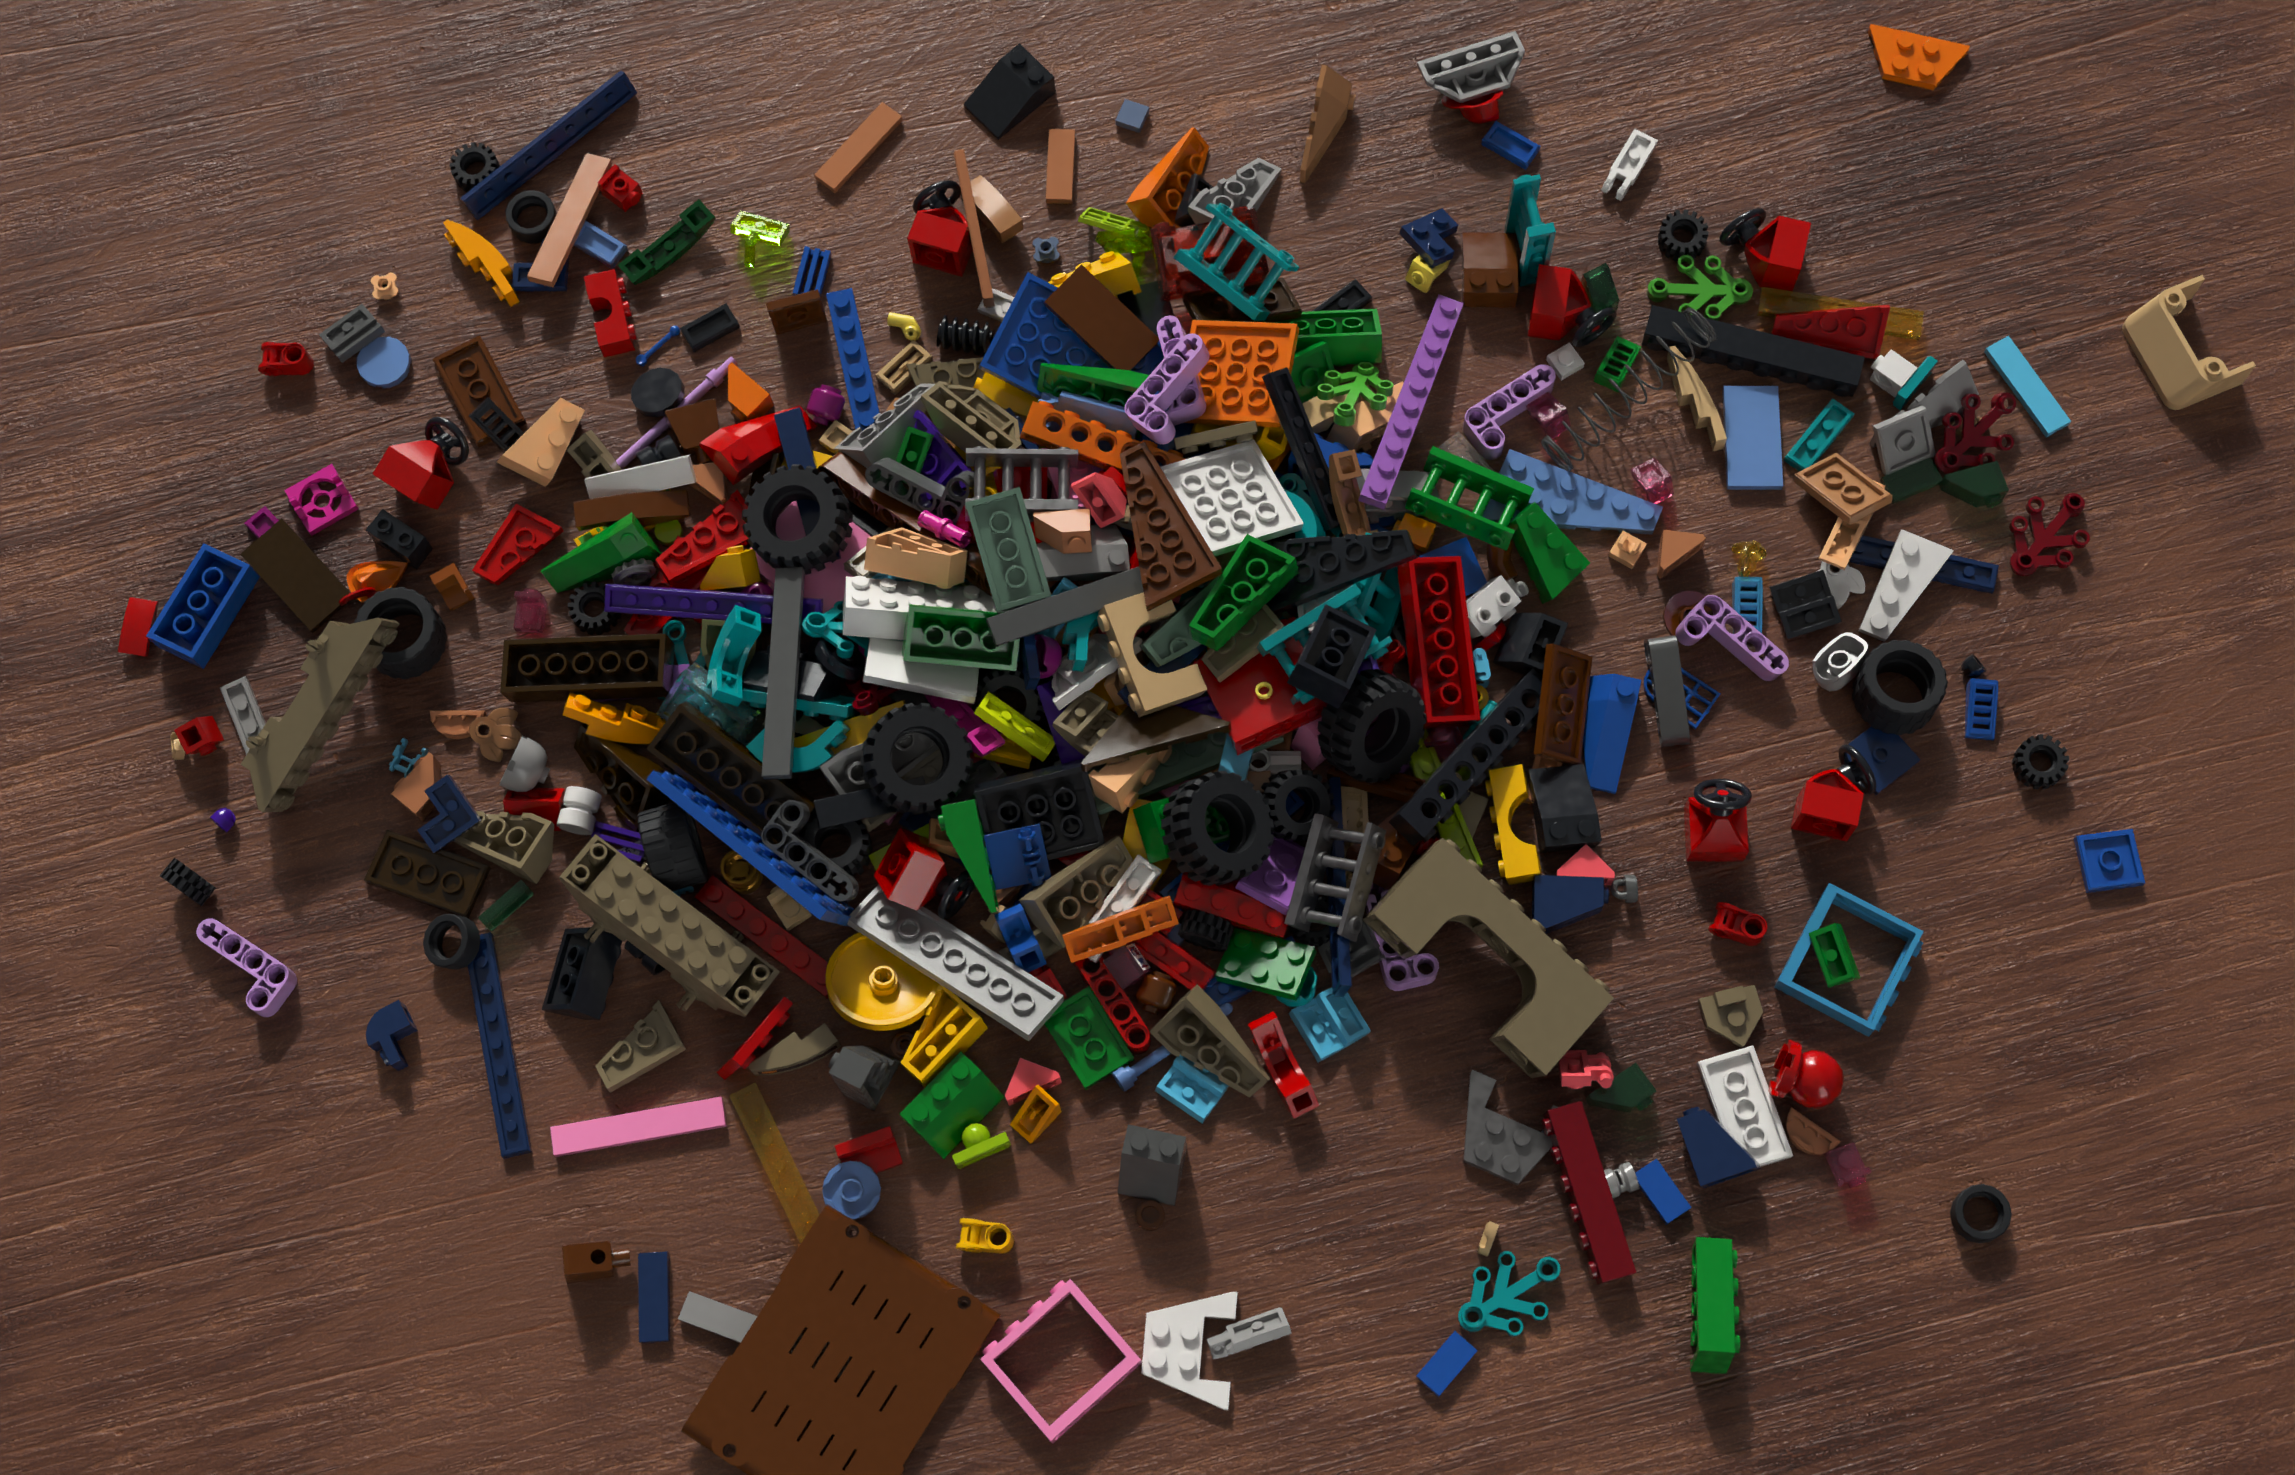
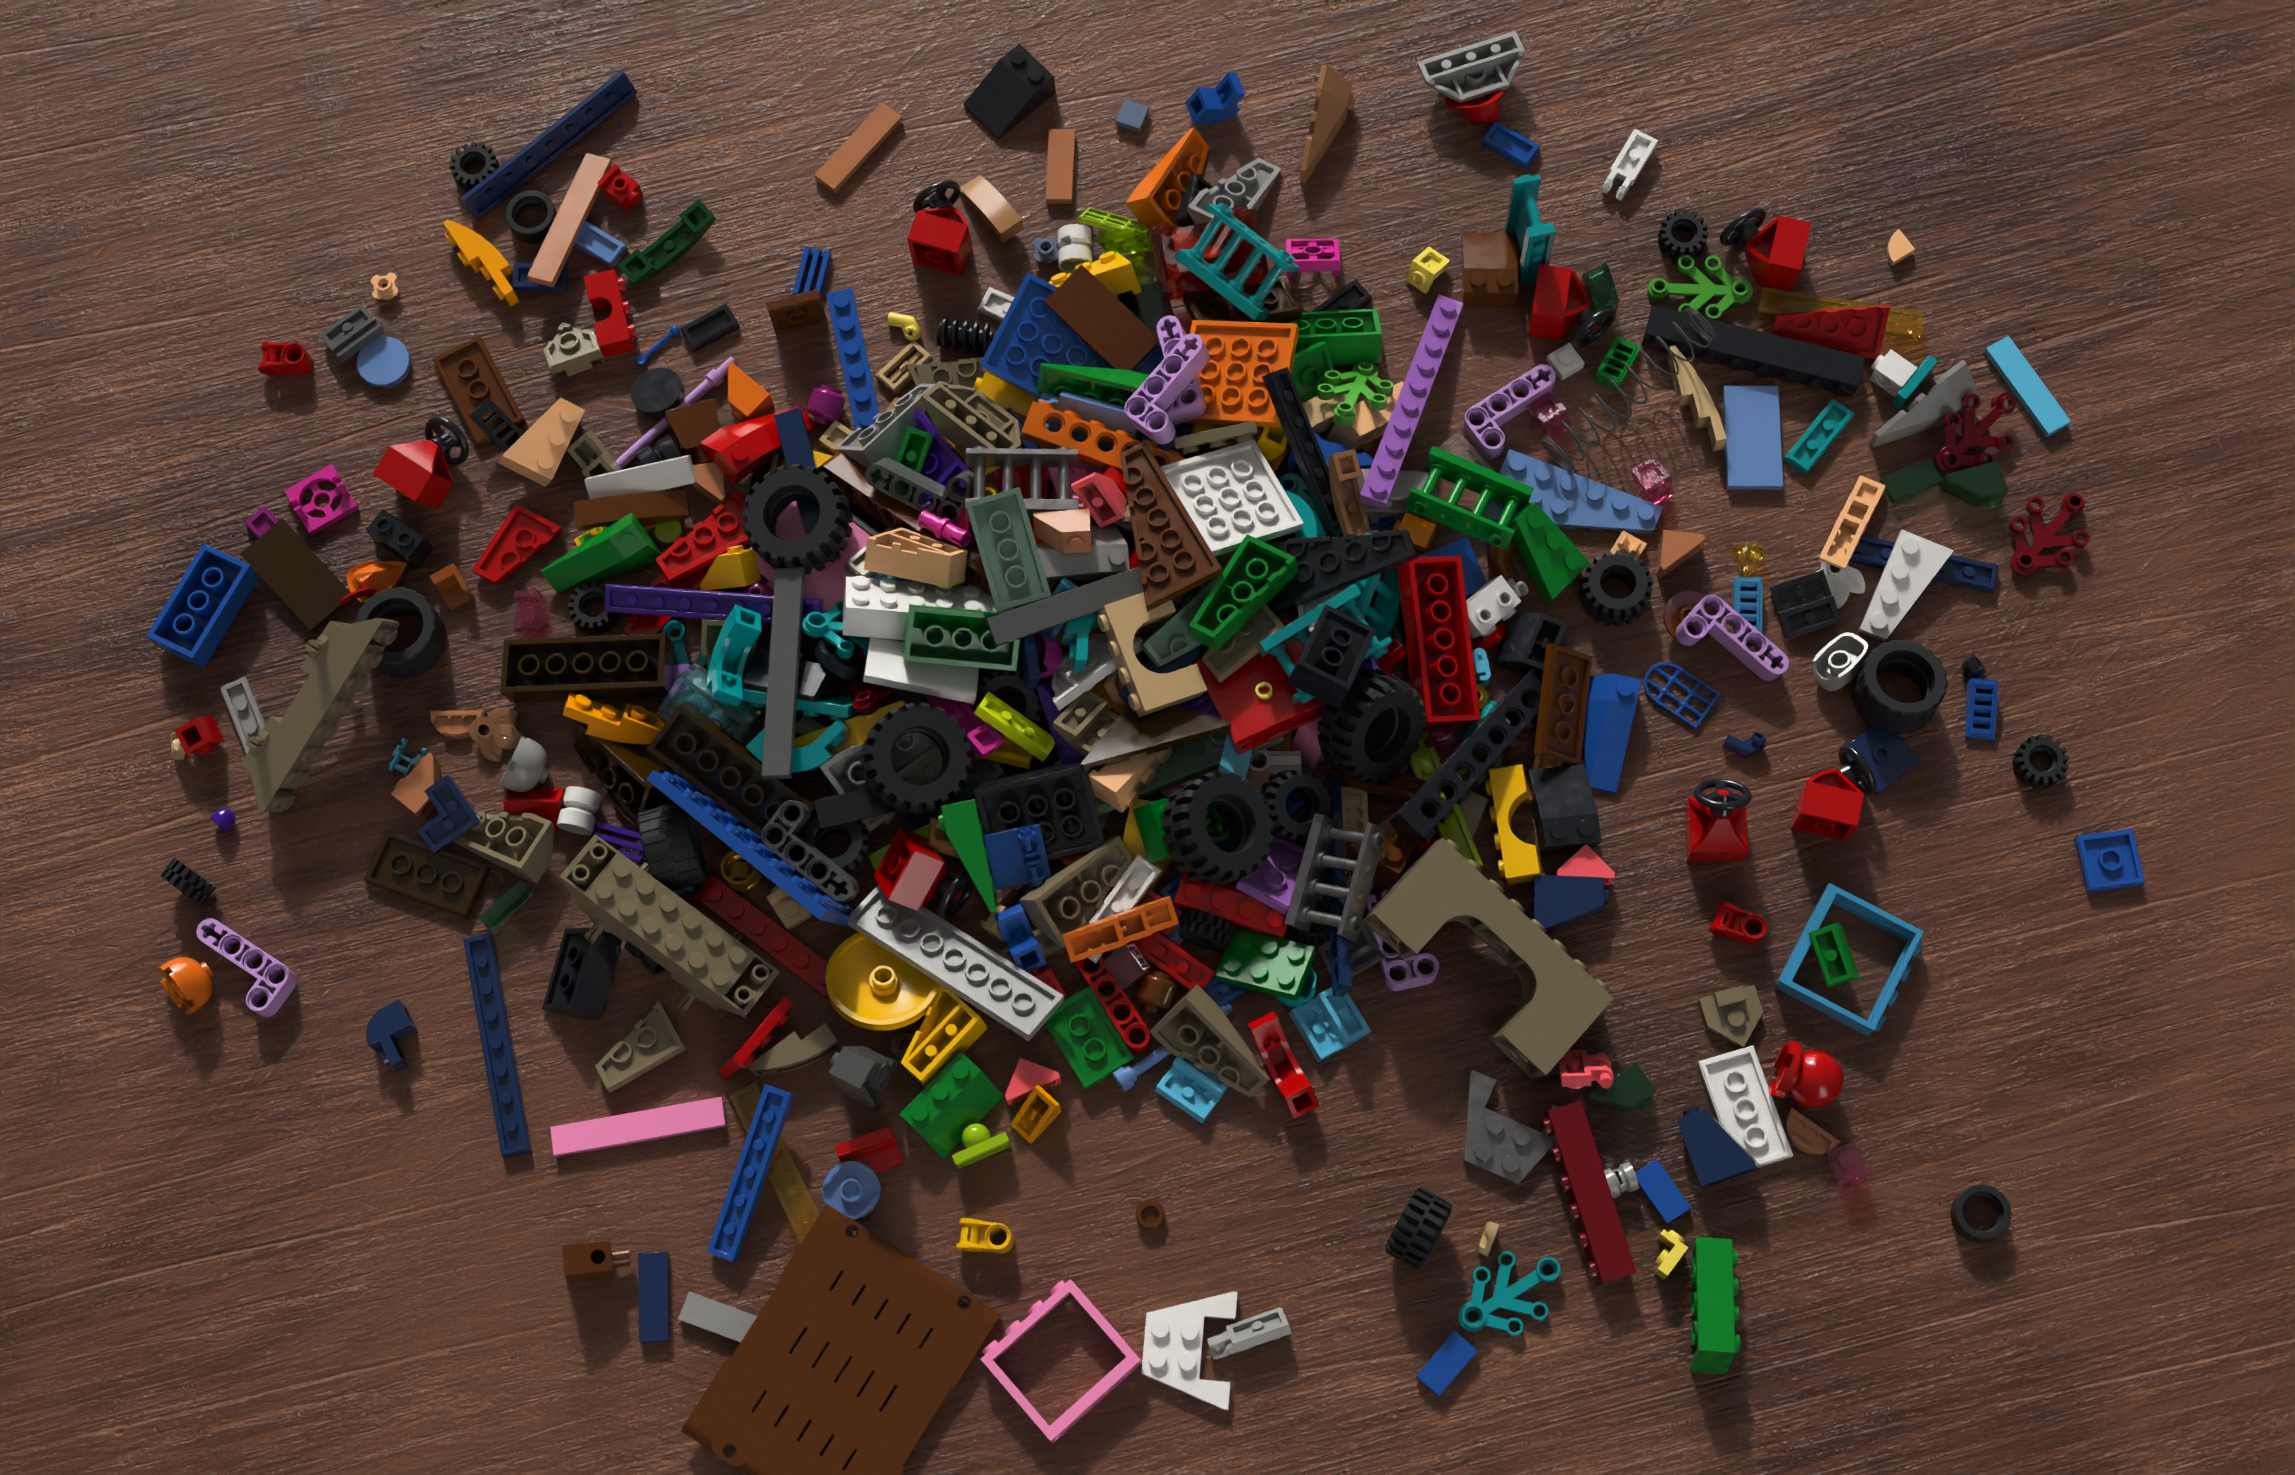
red slope [118,597,159,656] -> none
black tyre [423,914,480,970] -> none
light grey gear [611,558,656,586] -> none
clear neon green plate [730,211,790,267] -> none
nougat tile [954,149,995,308] -> none
dark grey slope [1118,1124,1187,1206] -> none
dark blue plate [1399,208,1458,268] -> none
dark grey tile [1610,874,1638,903] -> none
dark grey beam [1644,635,1690,748] -> none
medium nougat tile [1794,453,1893,525] -> none
orange wing [1868,24,1970,90] -> none
light grey tile [1873,405,1936,476] -> none
tan windscreen [2122,275,2256,410] -> none
none -> orange cylinder [157,957,213,1015]
none -> dark tan plate [544,322,603,377]
none -> blue plate [707,1084,795,1262]
none -> white wheel [1058,224,1093,273]
none -> blue brick [1185,72,1245,125]
none -> dark pink piece [1286,238,1340,277]
none -> black tyre [1385,1187,1452,1270]
none -> black tyre [1579,550,1653,627]
none -> light yellow bracket [1654,1230,1688,1280]
none -> dark blue arm [1722,732,1766,757]
none -> light nougat tile [1887,229,1915,266]

